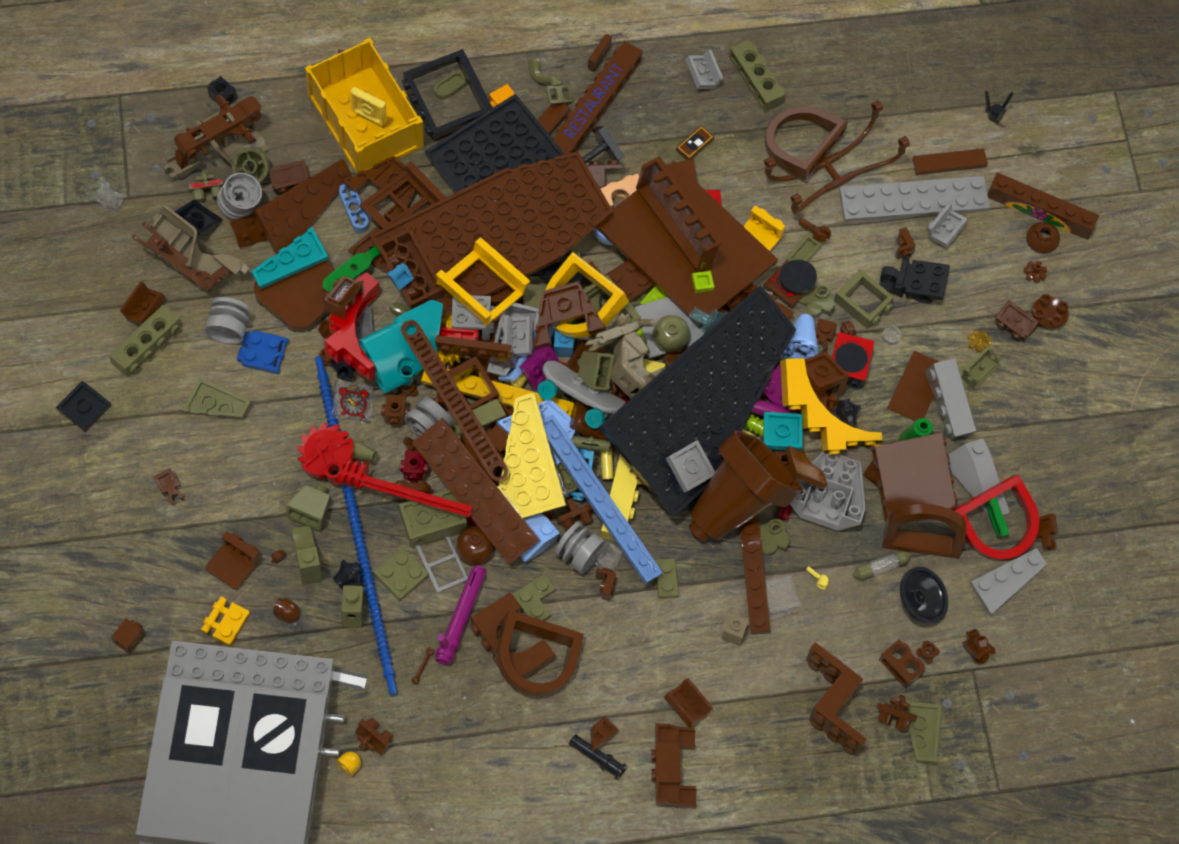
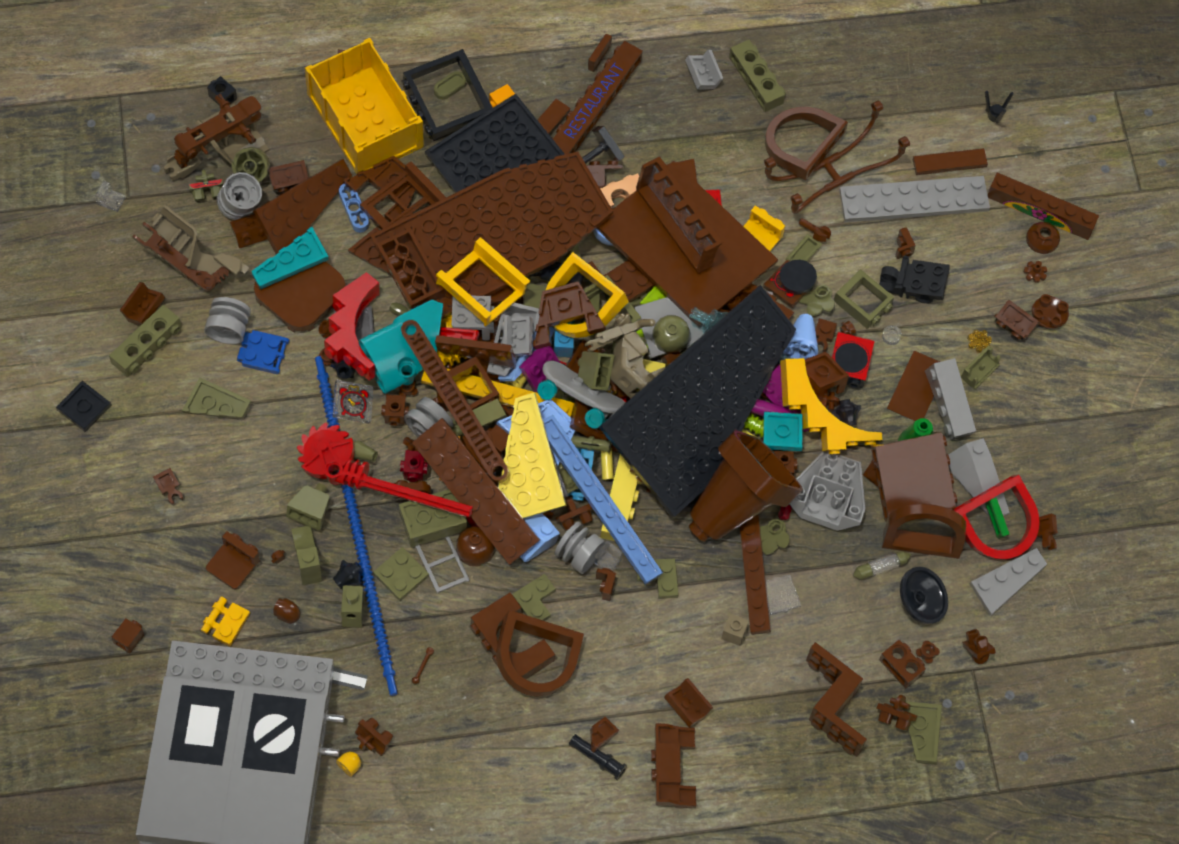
black slope [175,200,223,236] -> none
green piece [323,246,380,292] -> none
reddish brown window [323,275,364,319] -> none
light yellow tile [351,87,387,126] -> none
dark azure tile [388,263,414,290] -> none
magenta cylinder [435,565,486,666] -> none
olive piece [529,58,574,104] -> none
light grey plate [665,440,715,492] -> none
tile [676,126,714,160] -> none
lime tile [691,271,715,293] -> none
reddish brown tile [785,446,827,489] -> none
light yellow hand [806,566,829,590] -> none
light grey bracket [927,203,967,248] -> none

